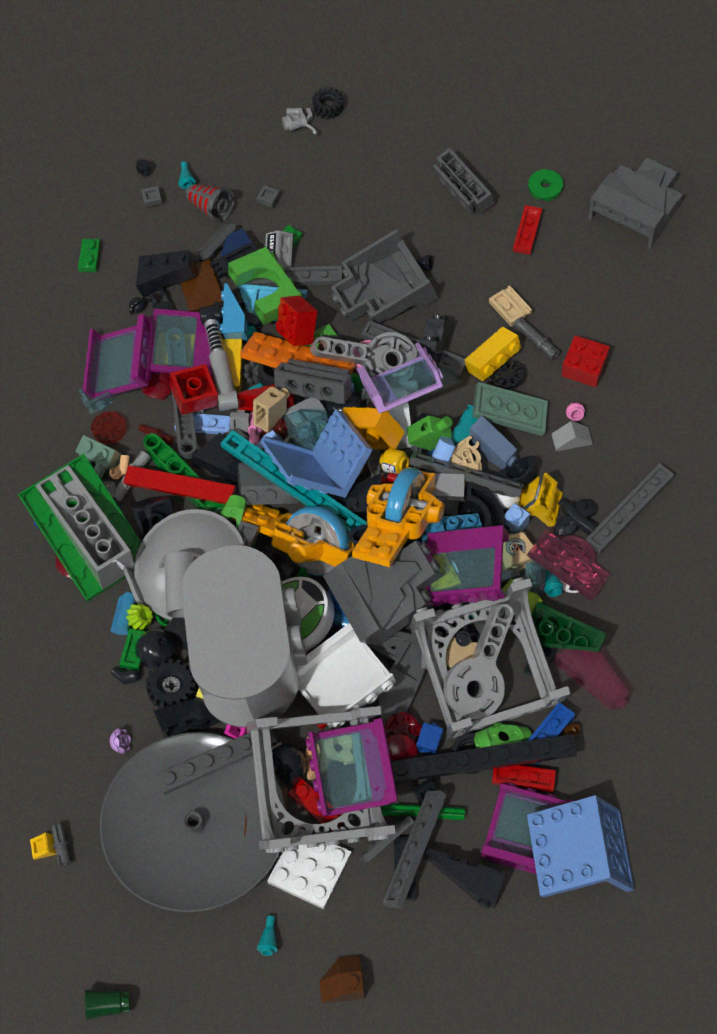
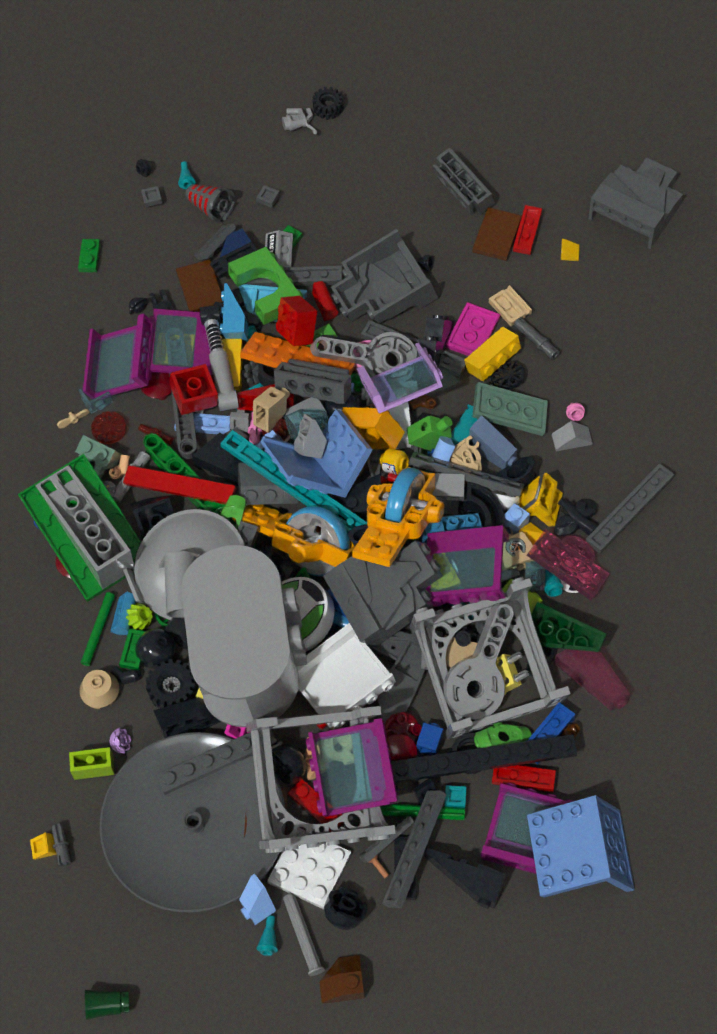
black wedge [136,250,197,298] -> none
green tile [528,169,563,201] -> none
red brick [561,335,610,387] -> none
none -> tan piece [57,409,90,429]
none -> lime brick [69,747,115,780]
none -> green piece [80,592,115,666]
none -> tan cone [80,670,119,709]
none -> light blue slope [239,874,276,925]
none -> light grey axle [283,893,325,976]
none -> light grey slope [294,414,327,459]
none -> red brick [312,281,338,321]
none -> black cylinder [324,887,368,930]
none -> nougat piece [368,854,389,879]
none -> reddish brown arm [408,395,437,411]
none -> dark pink tile [445,302,501,356]
none -> teal plate [445,785,466,809]
none -> reddish brown tile [472,207,522,261]
none -> light yellow piece [493,651,529,695]
none -> yellow slope [518,522,545,546]
none -> yellow slope [561,239,579,261]

